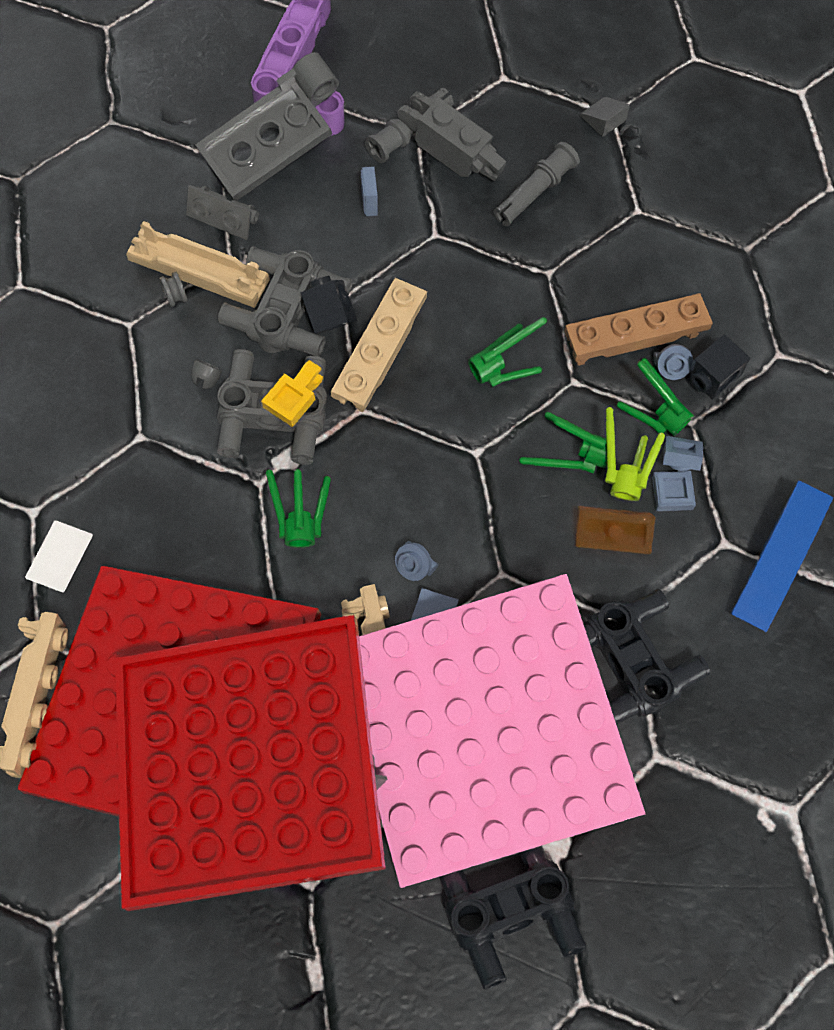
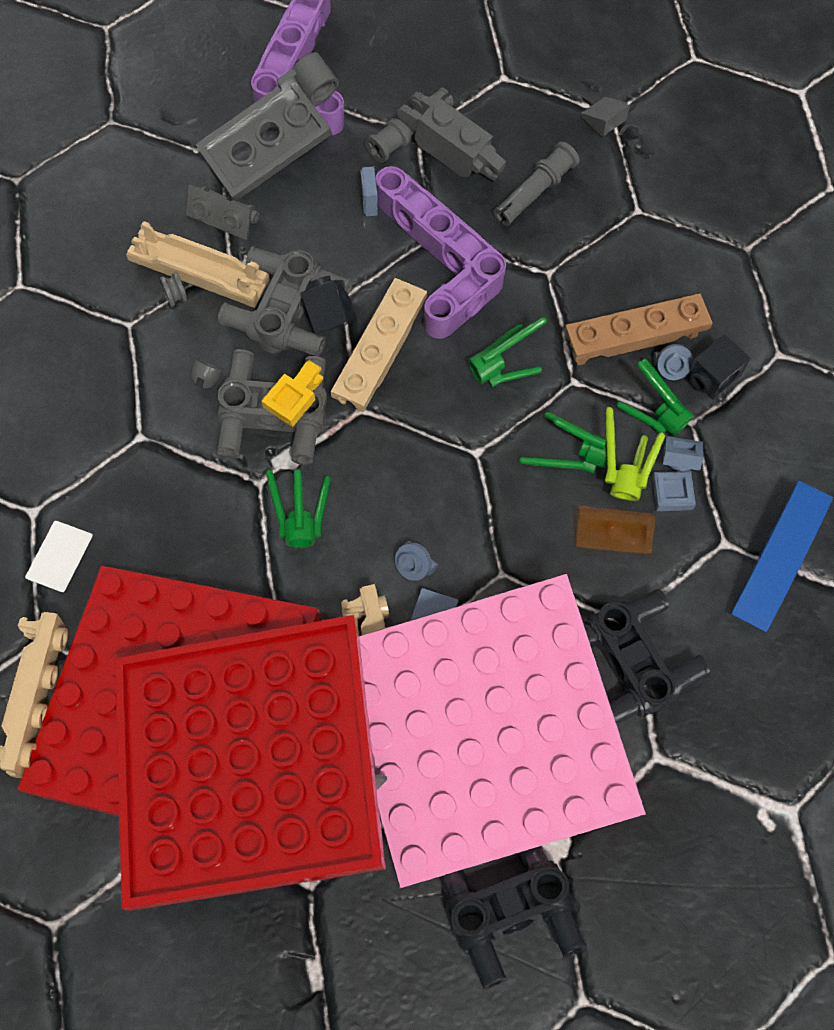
none -> medium lavender beam [376,166,506,339]

